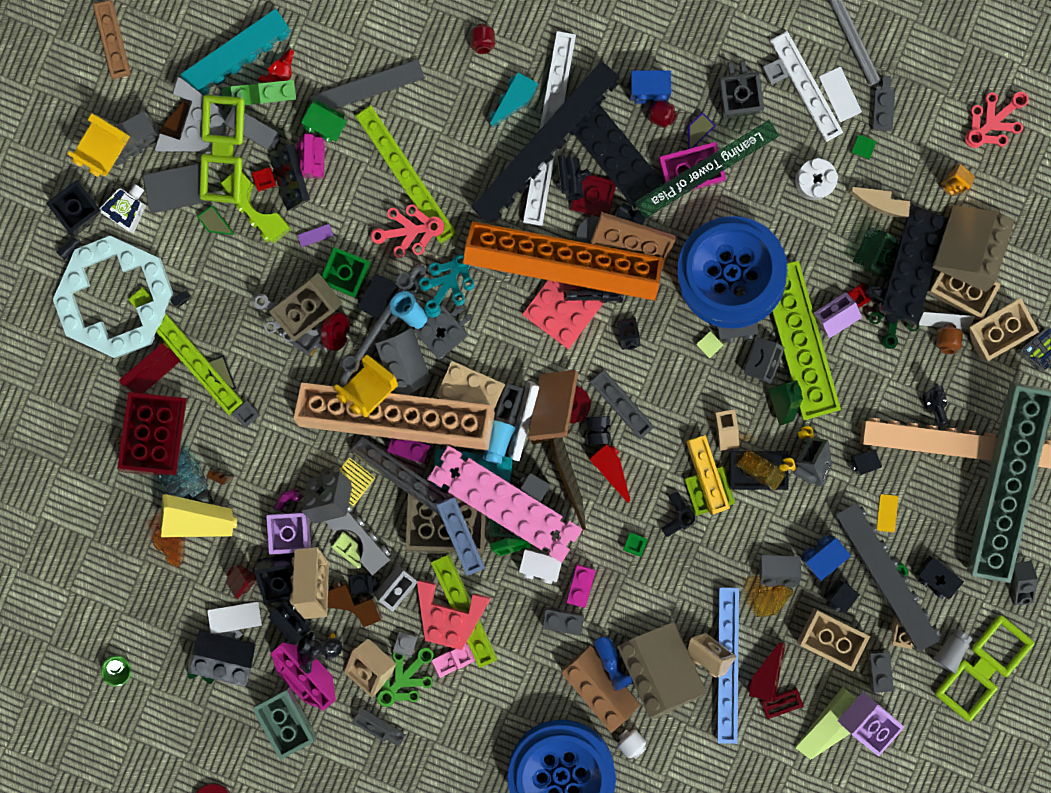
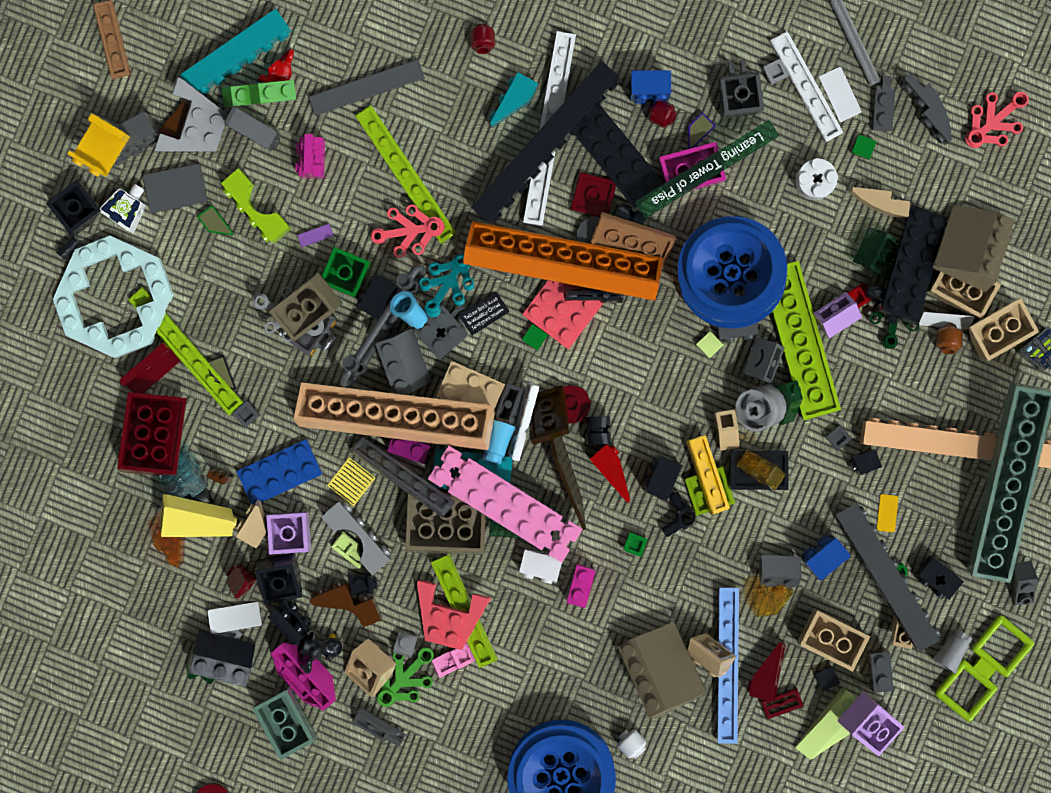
bright green hair [101,655,131,687] -> none
black tile [170,290,191,308] -> none
lime bar [200,95,245,204] -> none
red plate [252,167,277,192] -> none
black plate [270,144,310,211] -> none
magenta arm [274,489,302,511] -> none
tan brick [290,547,329,619] -> none
green brick [301,98,348,143] -> none
dark grey hinge [301,465,352,524] -> none
dark red tile [321,312,350,351] -> none
yellow panel [334,355,398,418] -> none
light grey brick [373,565,418,612] -> none
sand blue plate [436,496,485,576] -> none
green tile [490,538,531,557] -> none
dark grey brick [519,472,550,502] -> none
medium nougat tile [528,370,578,440] -> none
dark grey brick [542,607,584,636] -> none
black pin [555,155,590,200] -> none
medium nougat slope [561,645,640,733] -> none
dark grey tile [589,369,654,440] -> none
blue piece [594,637,633,692] -> none
black bracket [617,317,641,350] -> none
dark grey torso [779,426,832,486] -> none
black brick [824,579,860,613] -> none
black axle [922,383,949,427] -> none
light orange slope [941,164,975,196] -> none
none -> blue plate [236,439,323,505]
none -> tan slope [236,499,267,548]
none -> black sticker [459,292,510,336]
none -> green tile [522,324,548,351]
none -> black brick [642,455,683,501]
none -> light grey wheel [736,384,786,432]
none -> black tile [814,665,841,692]
none -> dark grey tile [824,424,852,451]
none -> dark grey slope [901,73,952,145]

